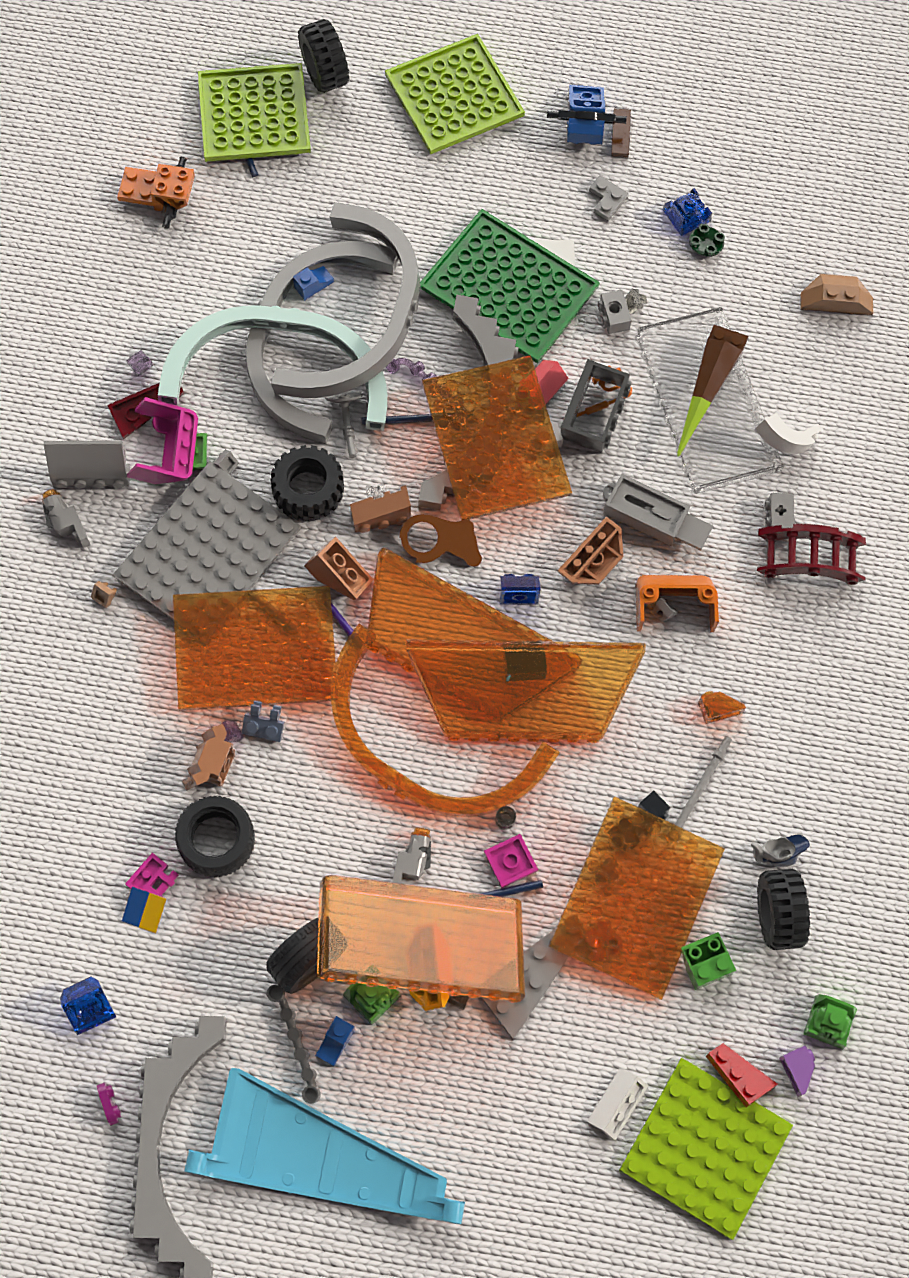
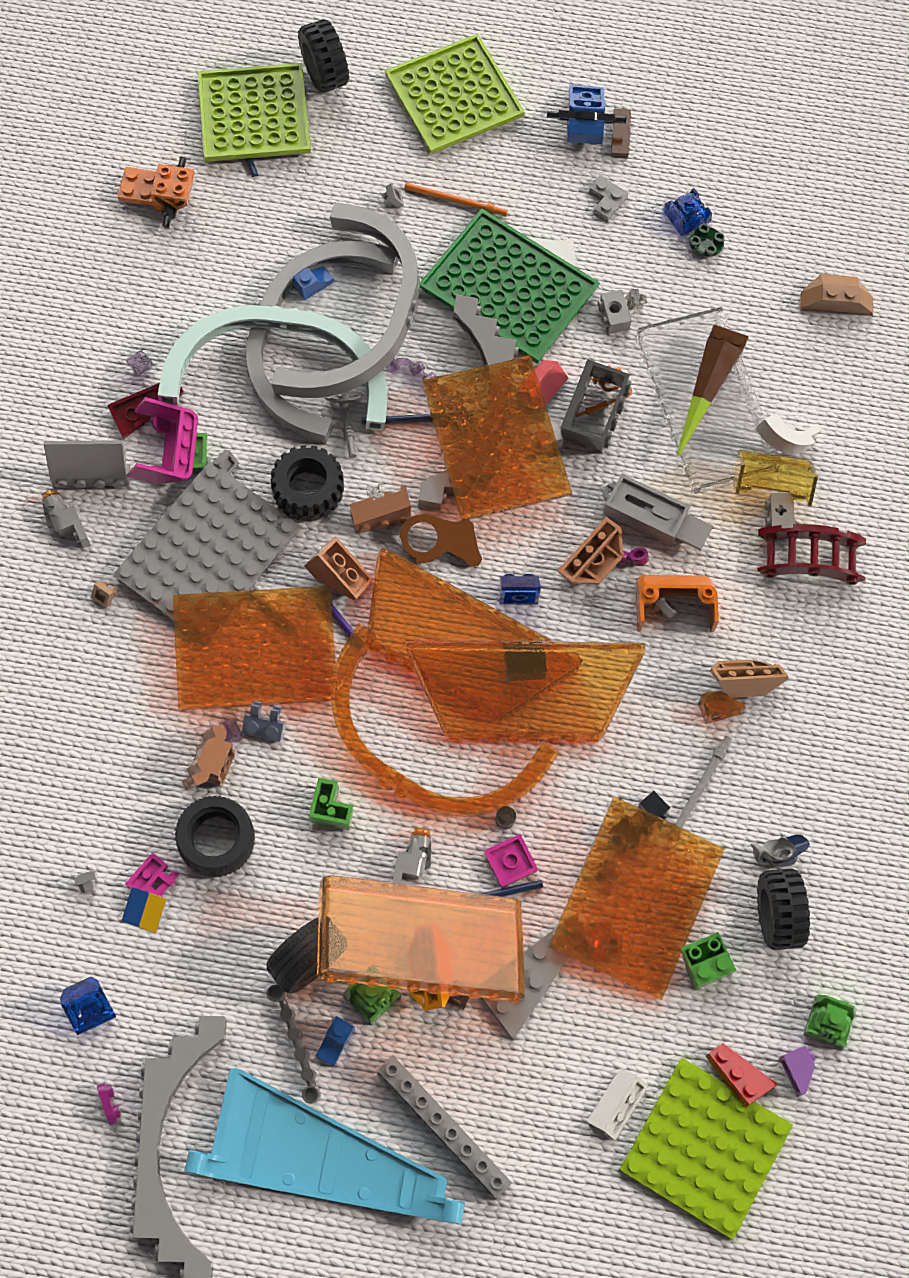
none -> light grey tile [74,870,97,893]
none -> bright green brick [309,778,354,831]
none -> light grey brick [377,1055,512,1200]
none -> light grey tile [381,183,404,208]
none -> orange bar [404,182,508,217]
none -> magenta plate [618,548,649,566]
none -> medium nougat wedge [710,660,789,698]
none -> clear yellow windscreen [733,450,818,506]

